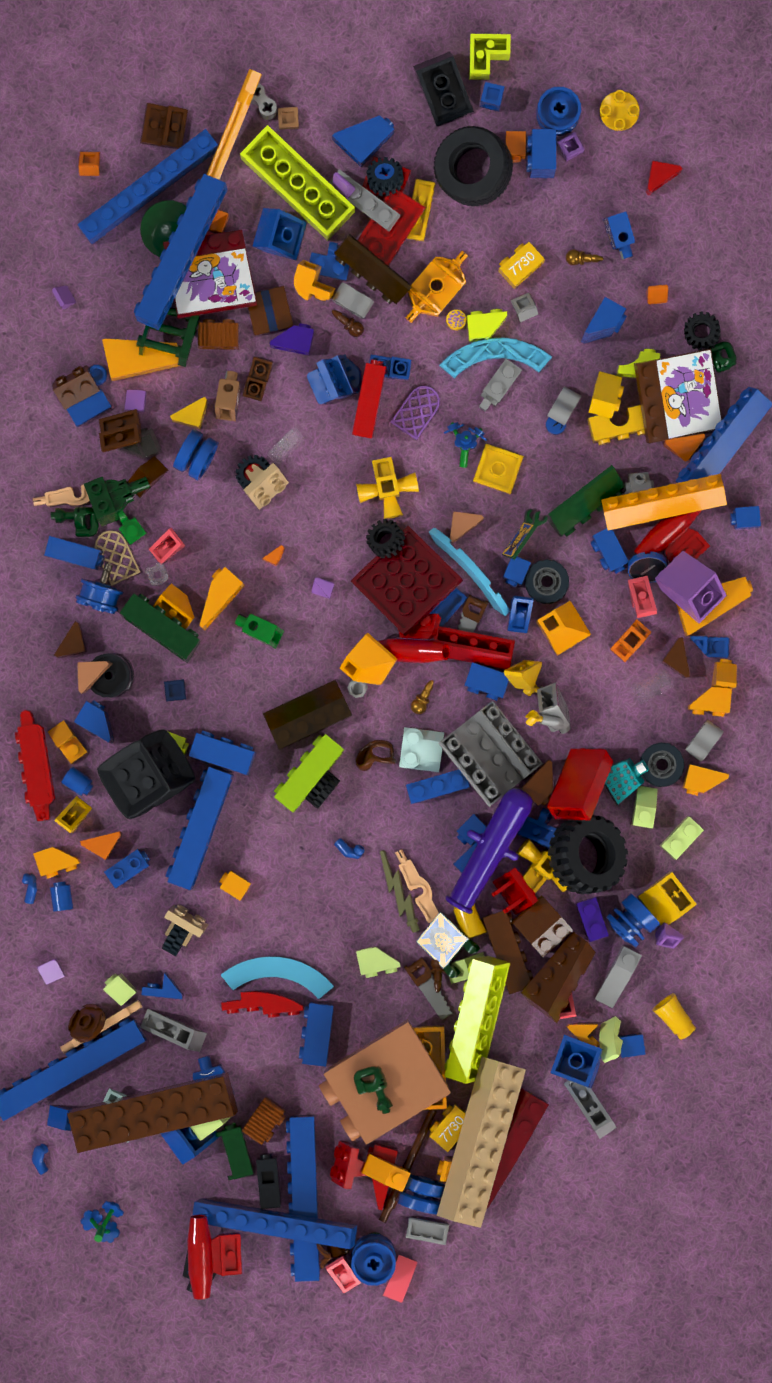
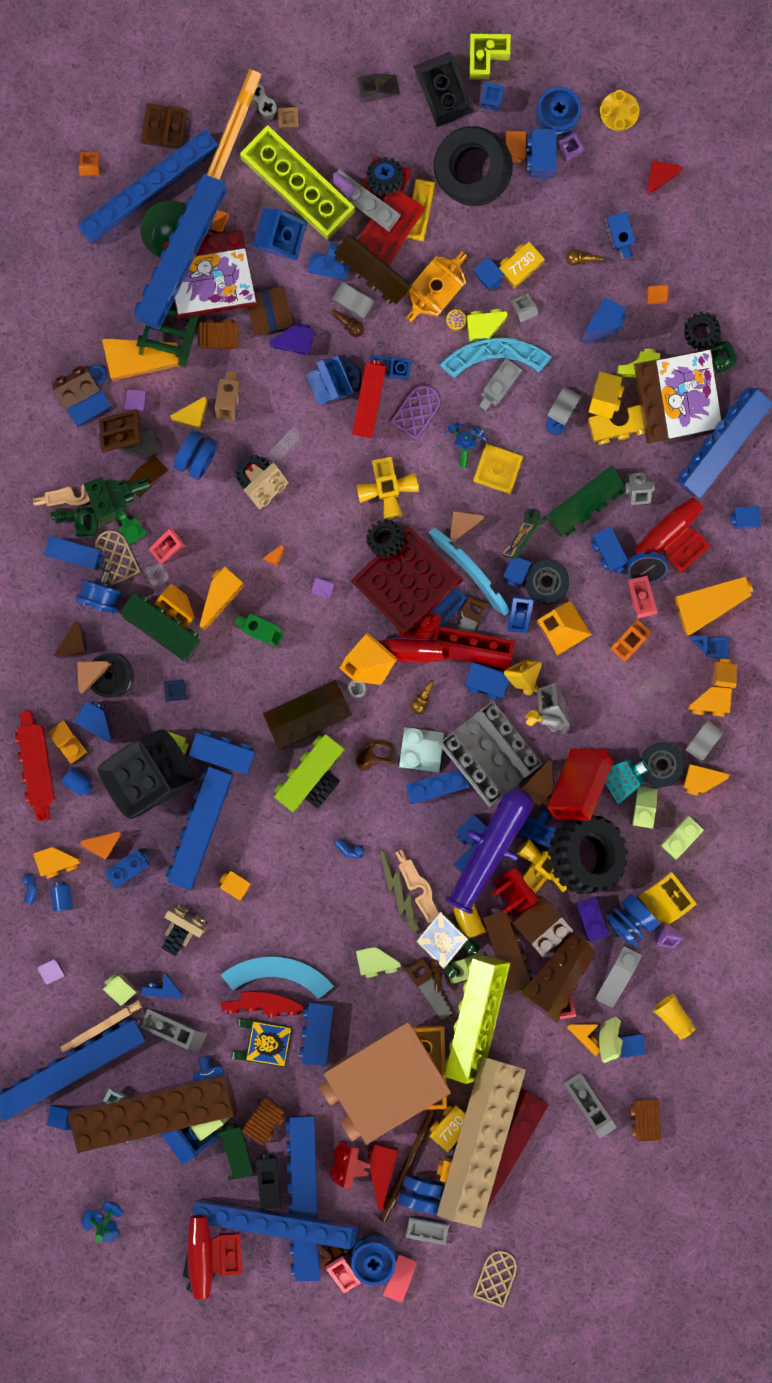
blue arm [32,1144,49,1175] -> none
medium lavender slope [52,286,76,309] -> none
yellow slope [54,796,92,833] -> none
reddish brown tile [68,1004,106,1043] -> none
reddish brown slope [242,356,273,401] -> none
light orange brick [294,260,336,301] -> none
blue slope [332,115,394,167] -> none
dark green piece [354,1066,393,1114] -> none
light orange slope [361,1154,411,1192] -> none
blue slope [550,1035,603,1088] -> none
light orange brick [601,474,727,530] -> none
medium lavender slope [655,551,727,623] -> none
reddish brown slope [661,637,690,678] -> none
orange slope [663,434,705,461] -> none
none -> flag [232,1018,292,1067]
none -> clear smoke slope [357,74,400,103]
none -> blue brick [473,257,504,291]
none -> tan window [473,1251,517,1308]
none -> dark orange brick [630,1098,662,1142]

